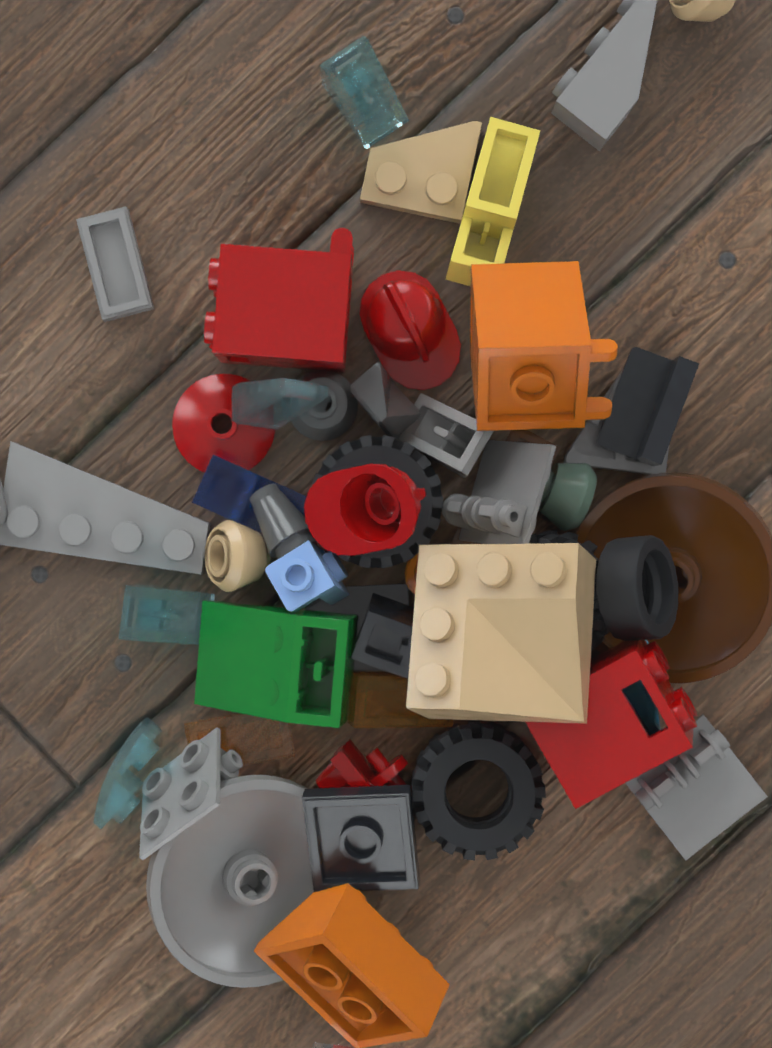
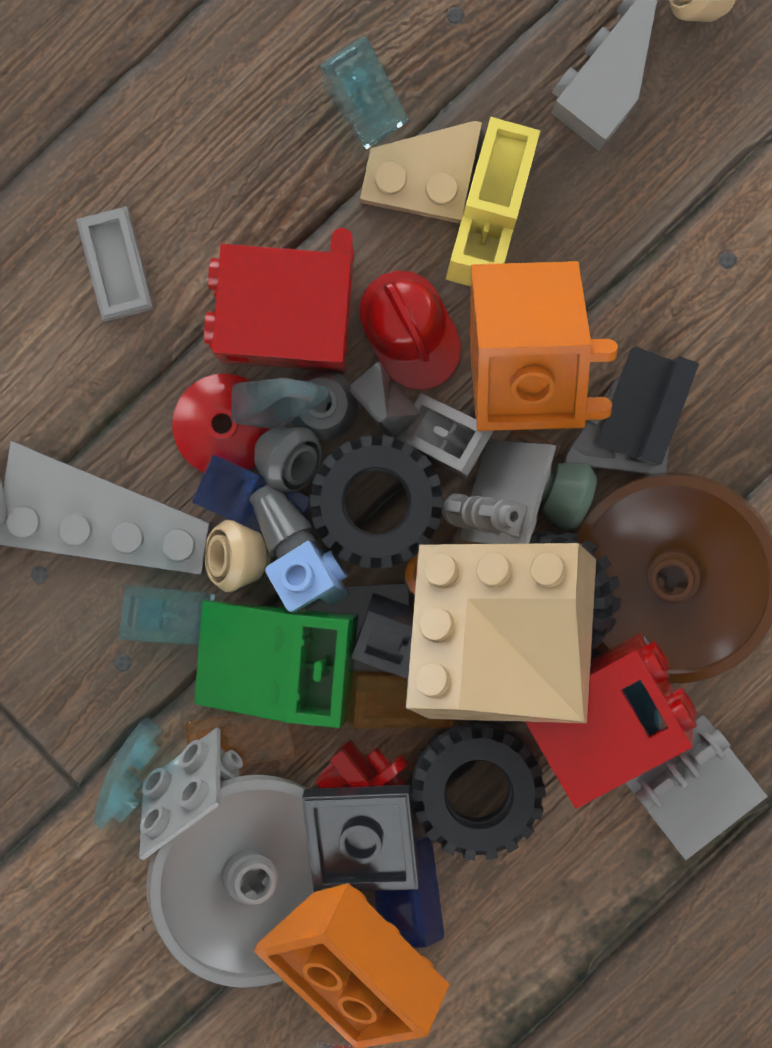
red piece [304,463,426,556] -> none
black tyre [597,535,678,641] -> none
none -> dark grey cone [254,426,322,494]
none -> clear blue slope [374,836,444,948]

